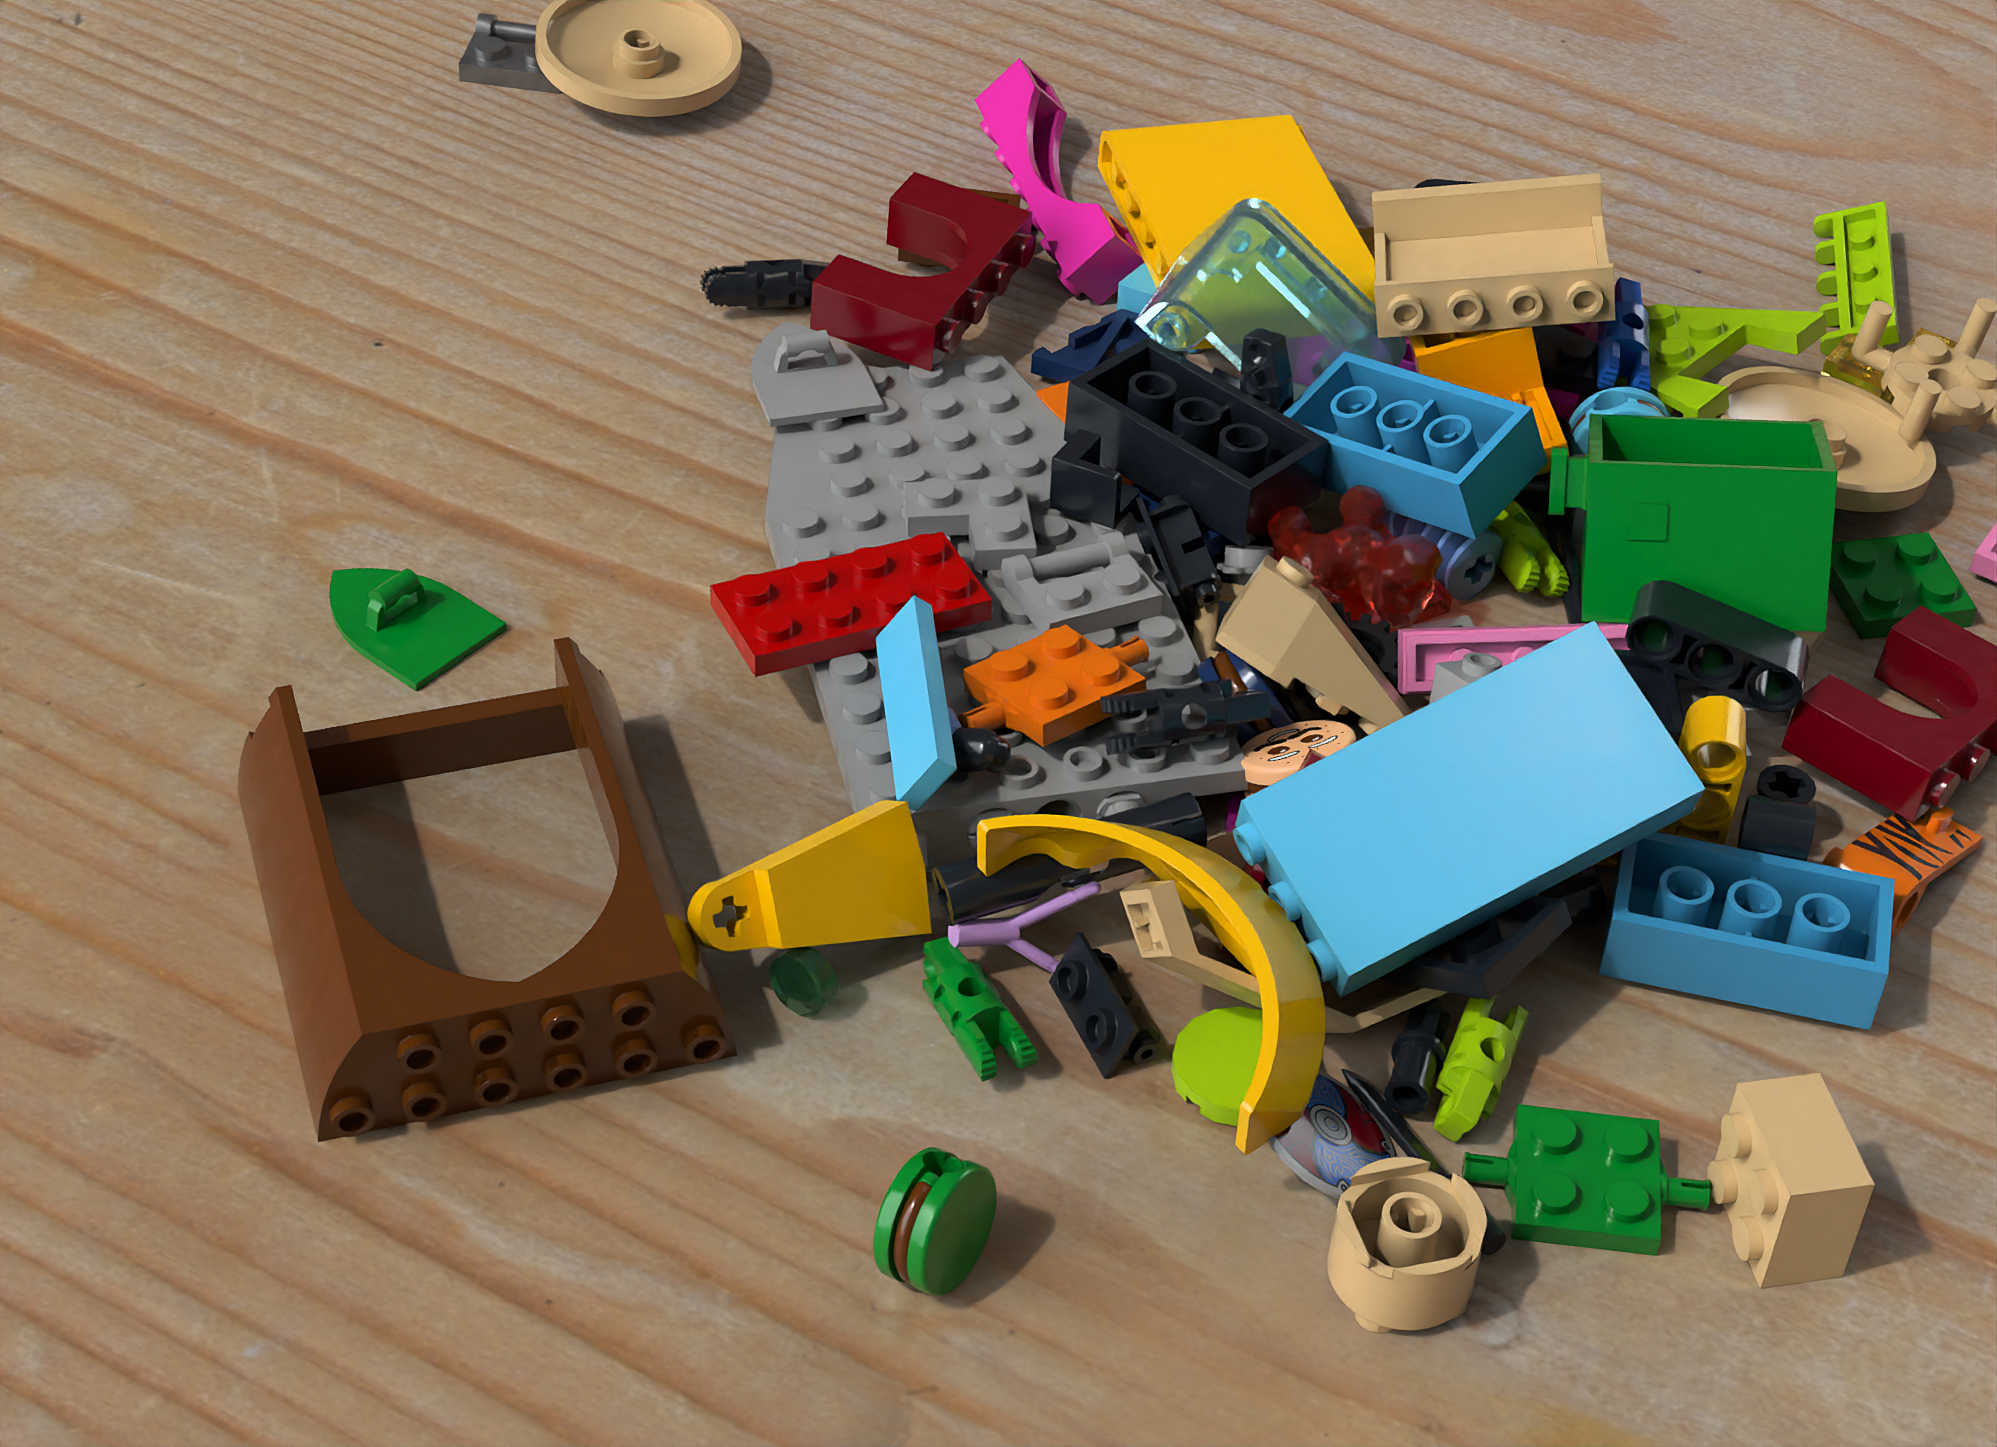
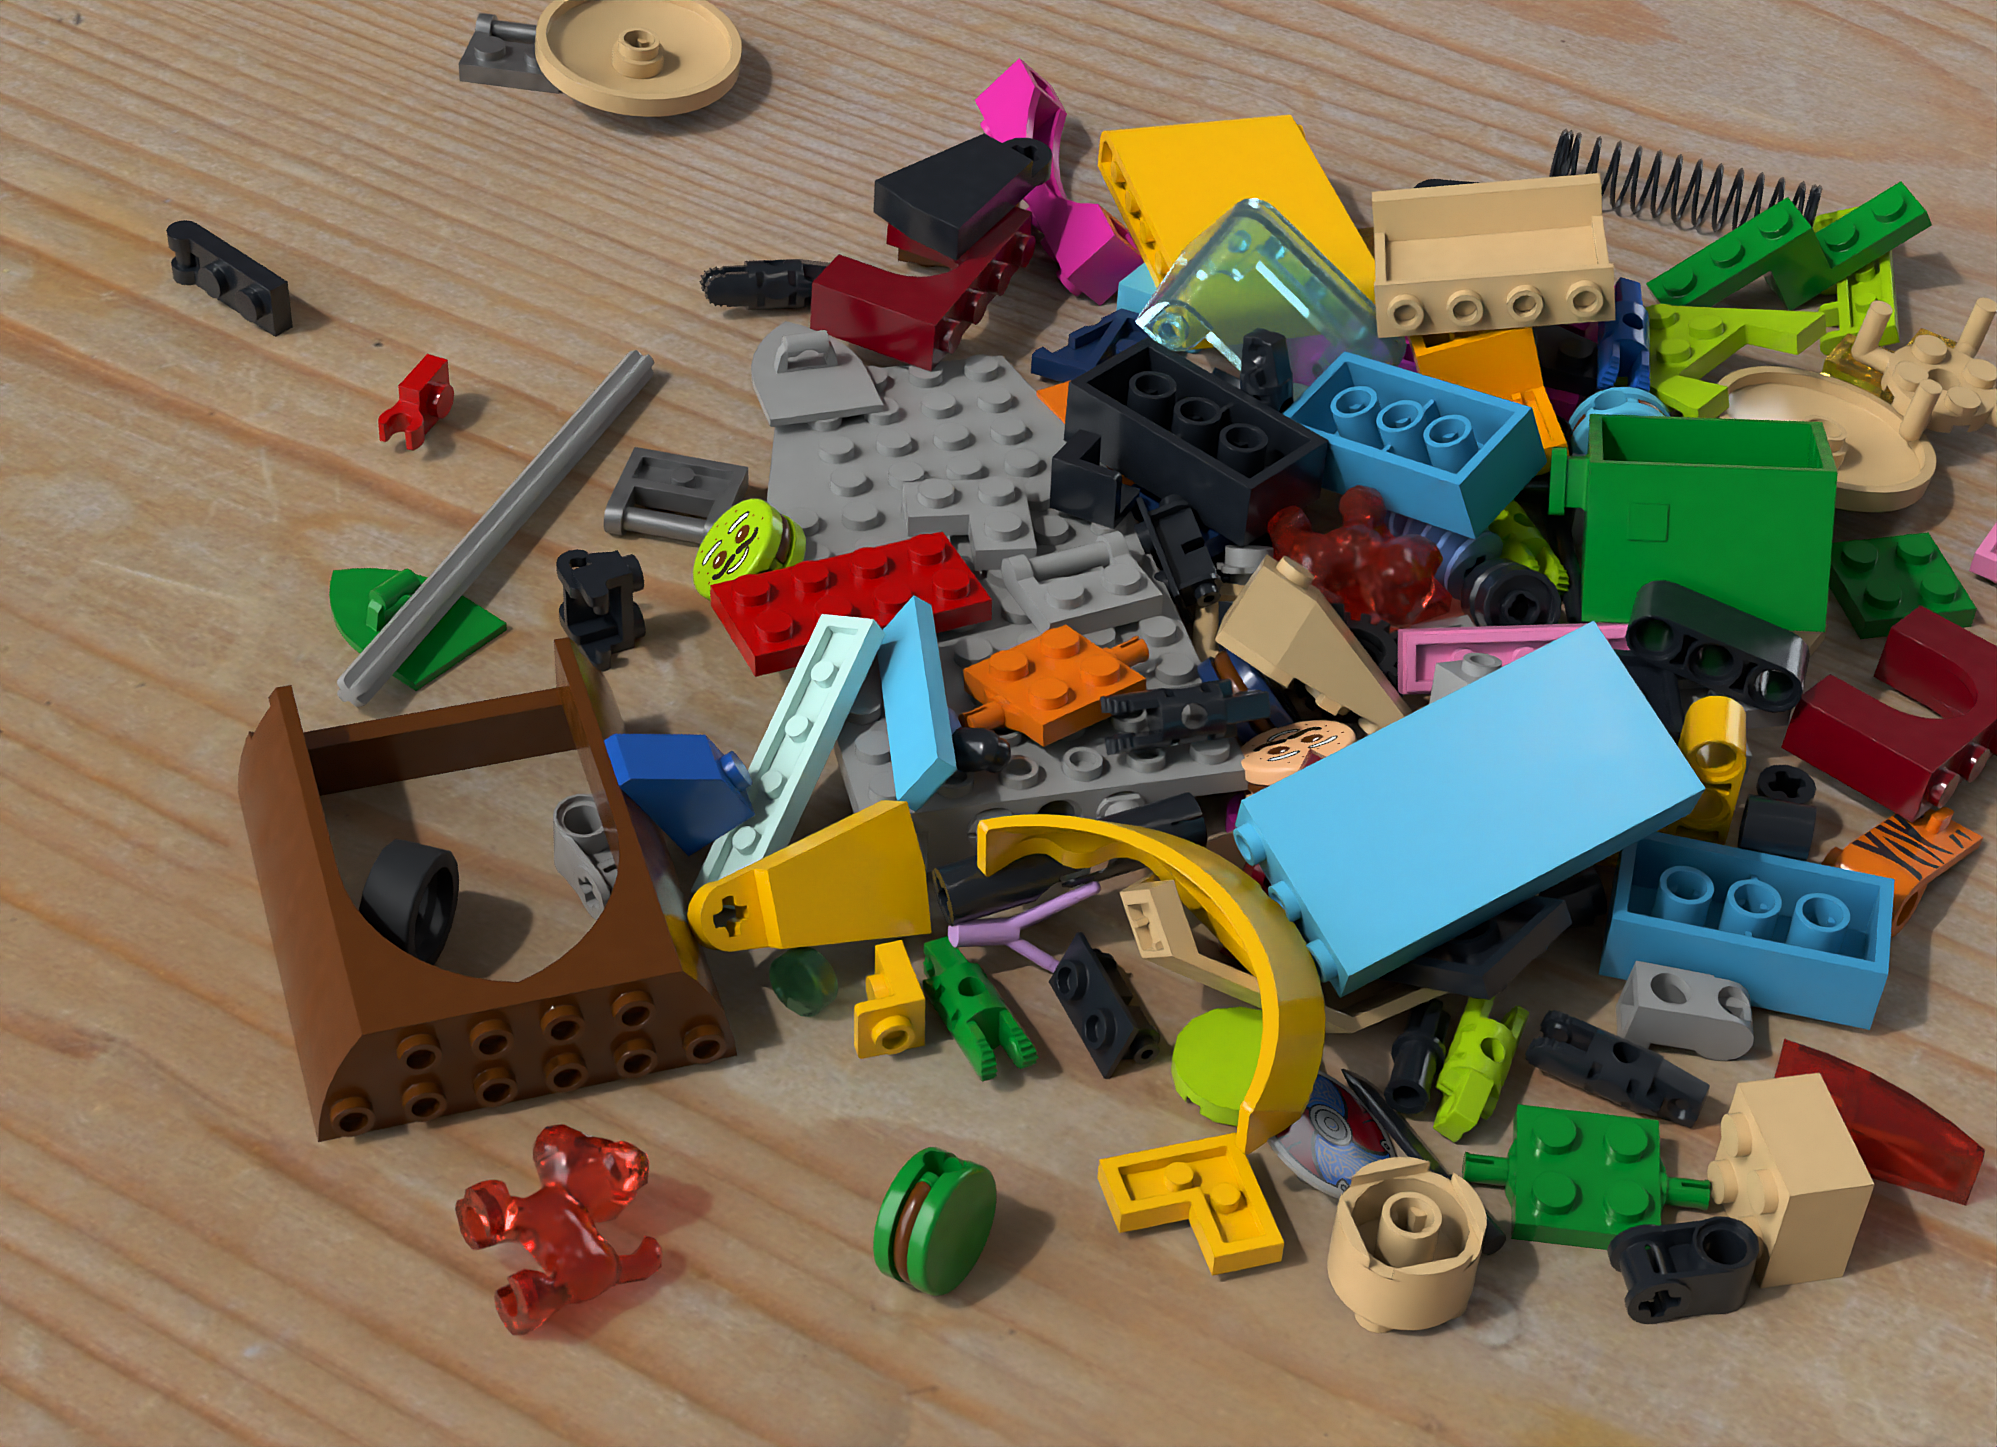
none -> black plate [166,220,293,337]
none -> light grey axle [337,350,654,707]
none -> black tyre [358,839,459,966]
none -> red plate [378,354,454,451]
none -> clear red animal [455,1124,663,1335]
none -> light grey piece [553,794,617,920]
none -> black piece [556,549,646,672]
none -> flat silver plate [604,447,748,544]
none -> blue slope [604,733,755,856]
none -> light aqua plate [691,614,886,909]
none -> lime head [693,498,806,602]
none -> yellow bracket [854,940,925,1059]
none -> black piece [873,133,1052,261]
none -> yellow plate [1097,1132,1284,1276]
none -> black wheel [1461,558,1561,627]
none -> black hinge [1525,1009,1710,1128]
none -> black piece [1549,129,1822,232]
none -> black piece [1607,1216,1760,1324]
none -> light grey leg [1616,961,1754,1061]
none -> green bracket [1646,181,1932,311]
none -> clear red slope [1772,1039,1985,1206]

